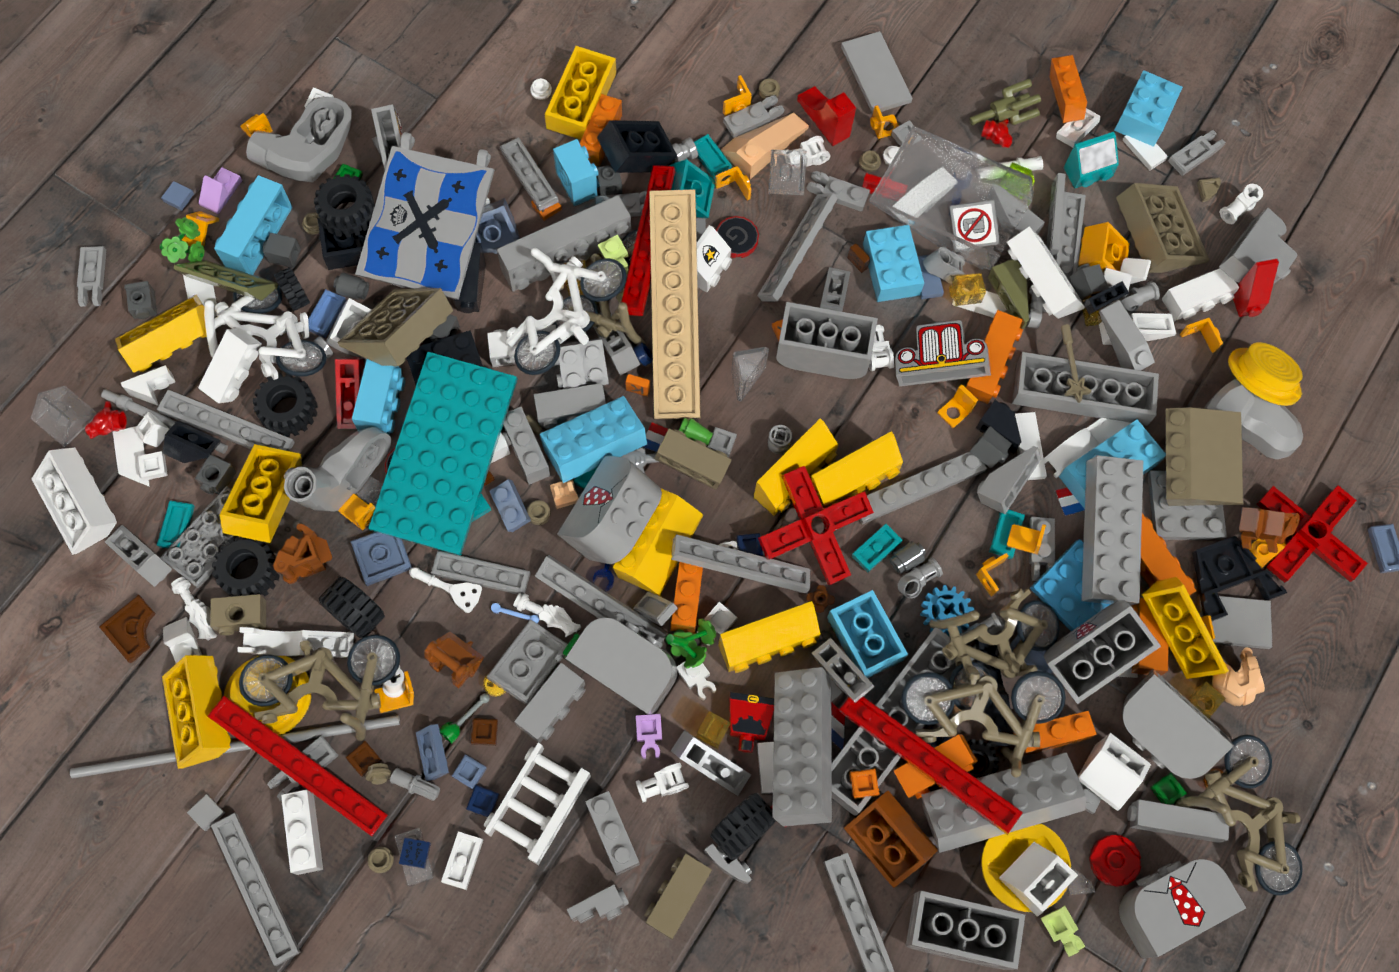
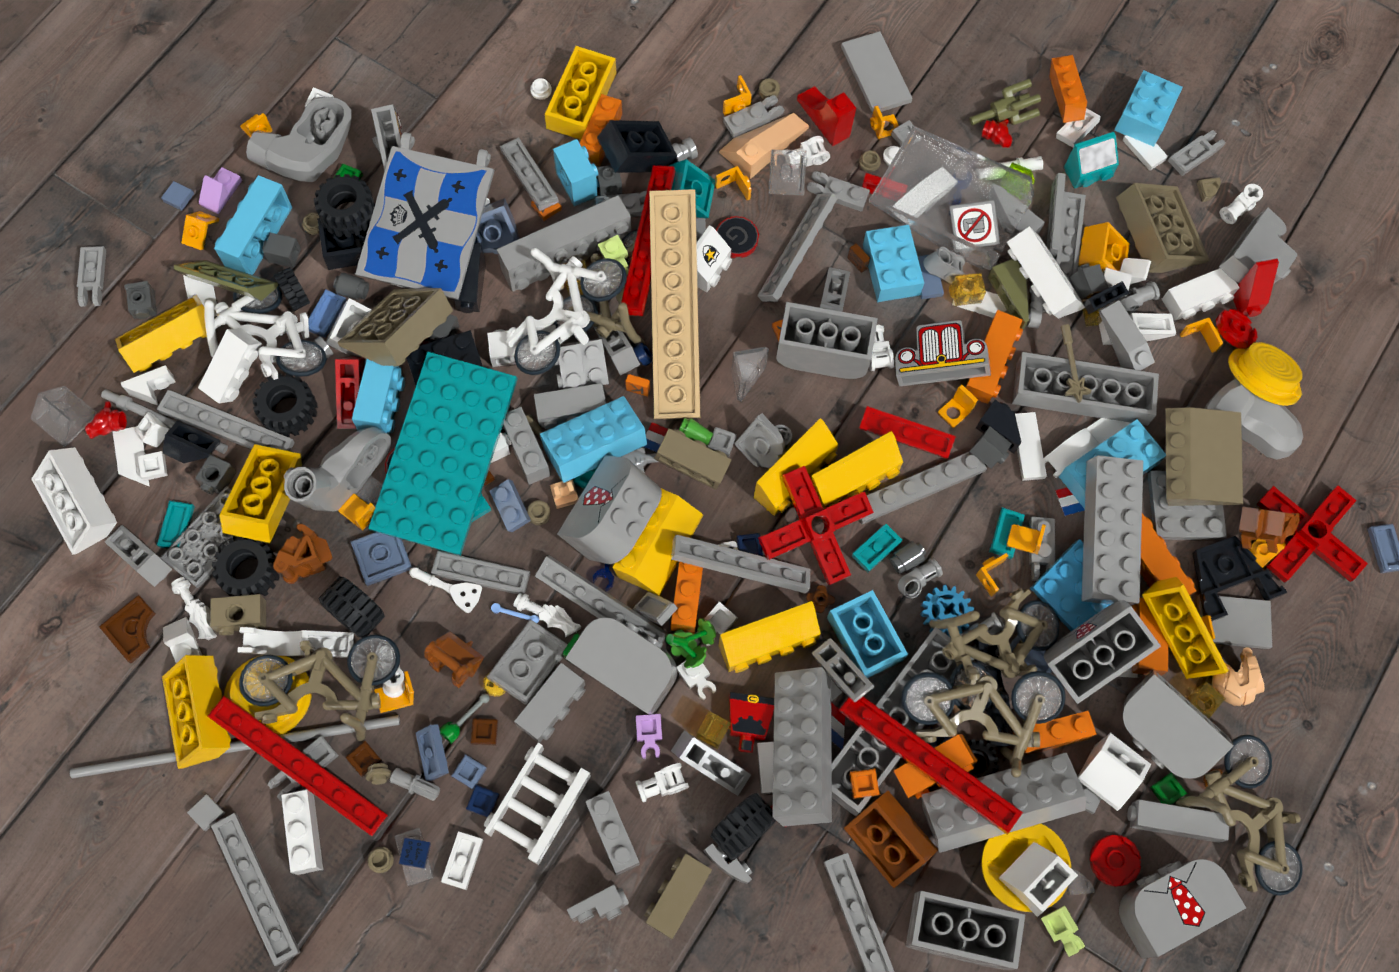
bright green plant [160,217,205,263] -> none
teal tile [694,134,732,179] -> none
light grey slope [977,446,1041,514] -> none
none -> light grey tile [734,413,785,468]
none -> red brick [859,406,956,459]
none -> red tile [1216,309,1258,349]

